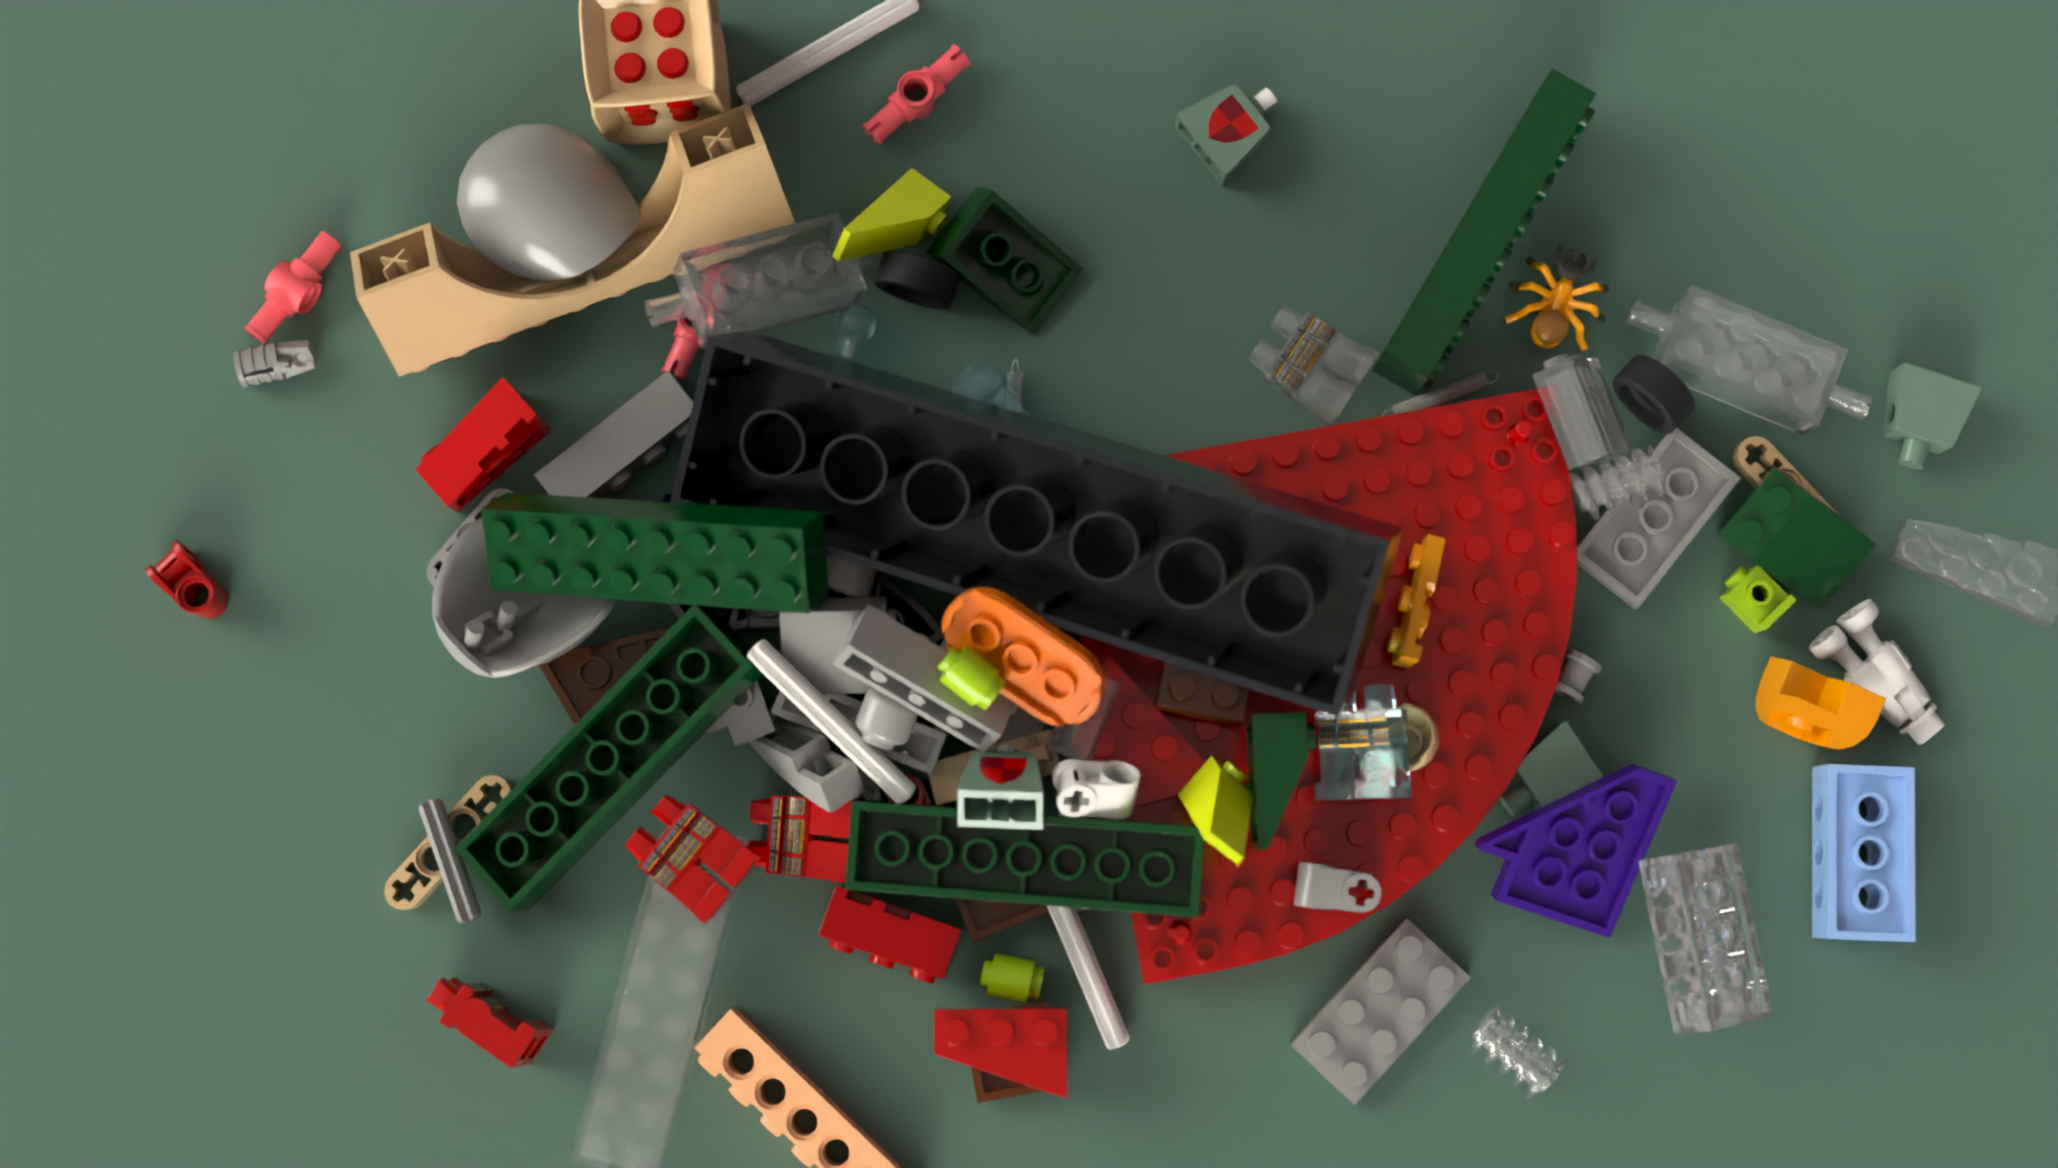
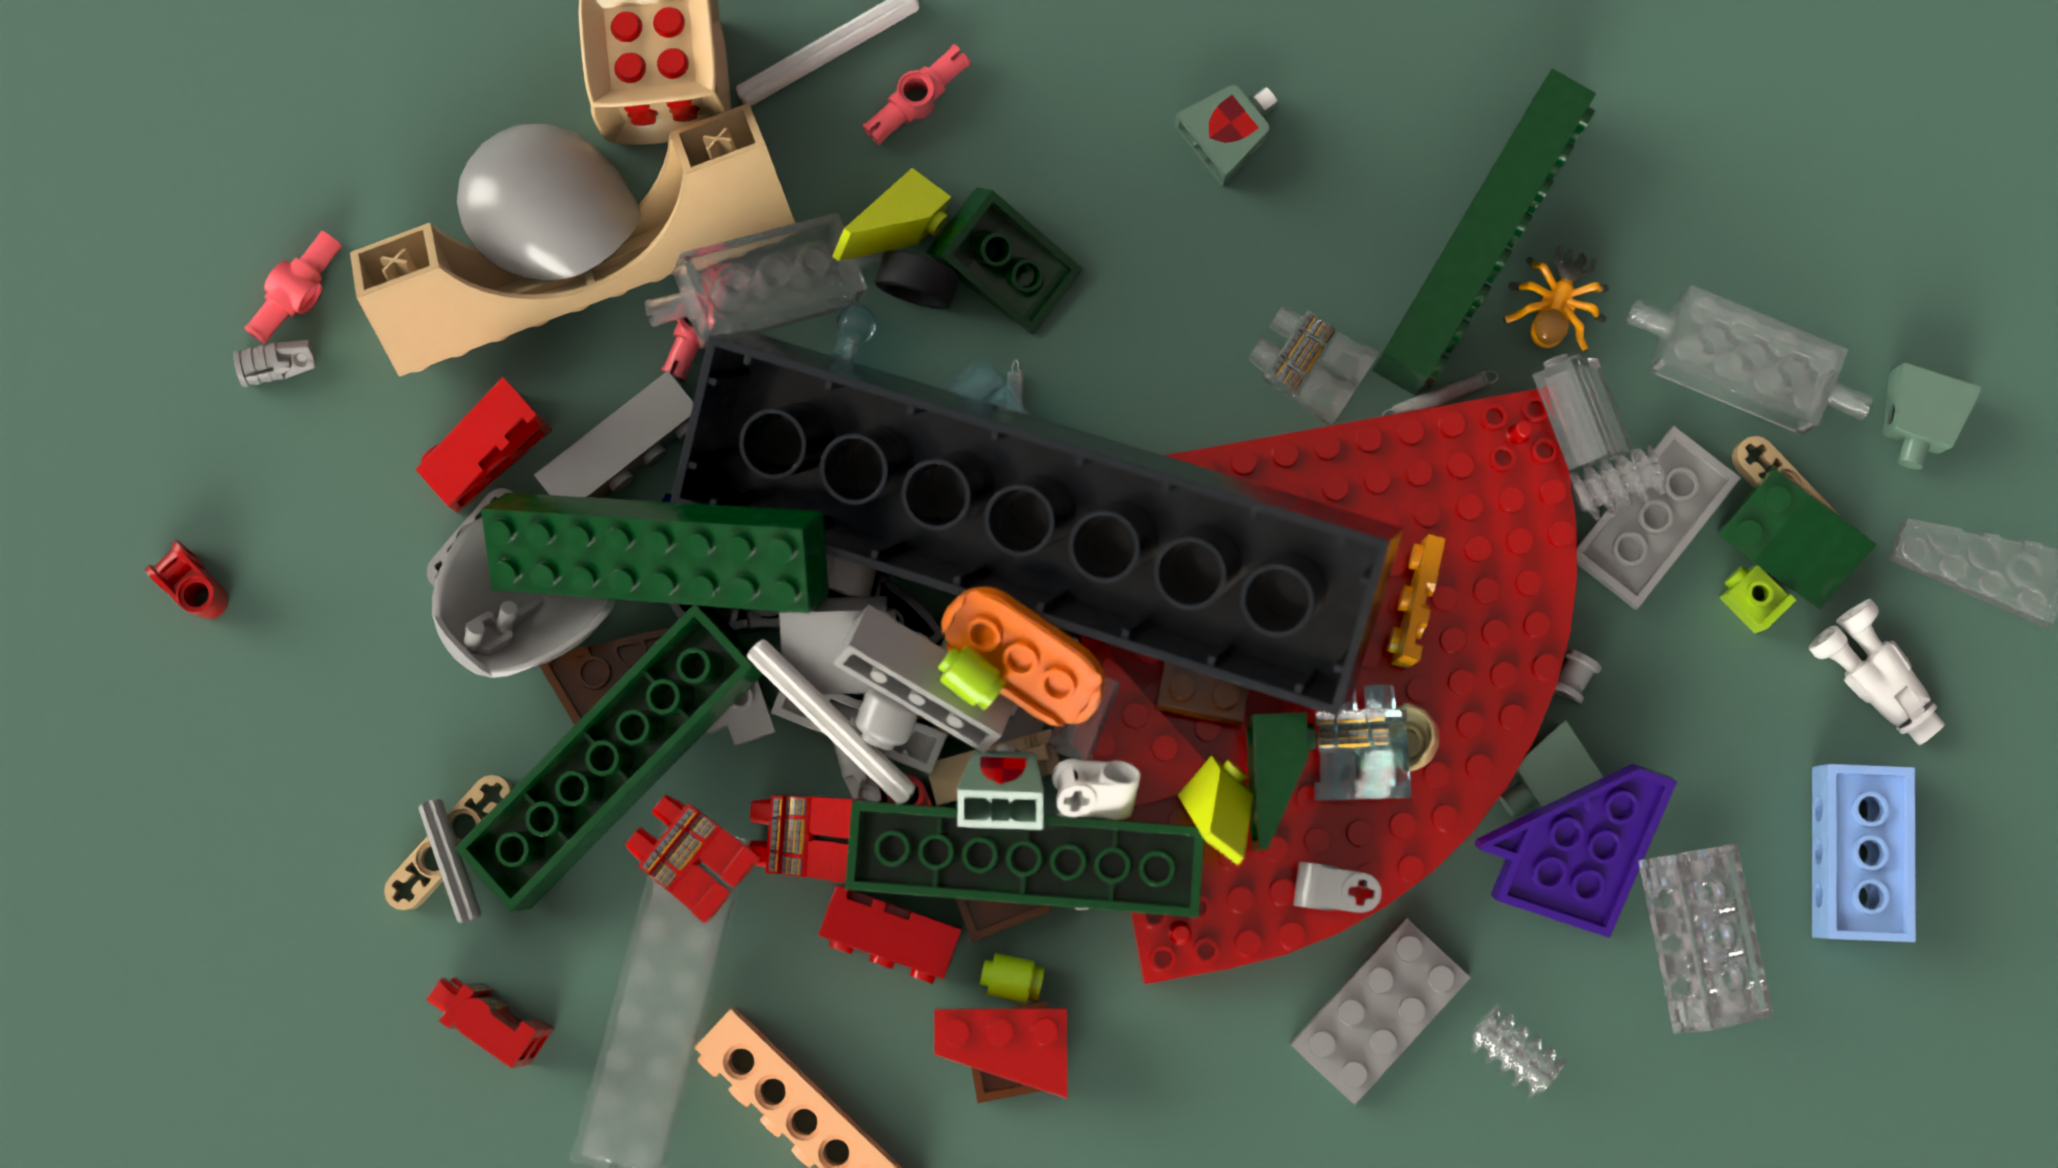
light grey slope [749,716,865,813] -> none
white axle [1046,905,1130,1050] -> none
black tyre [1612,355,1695,433] -> none
light orange brick [1756,656,1886,750] -> none

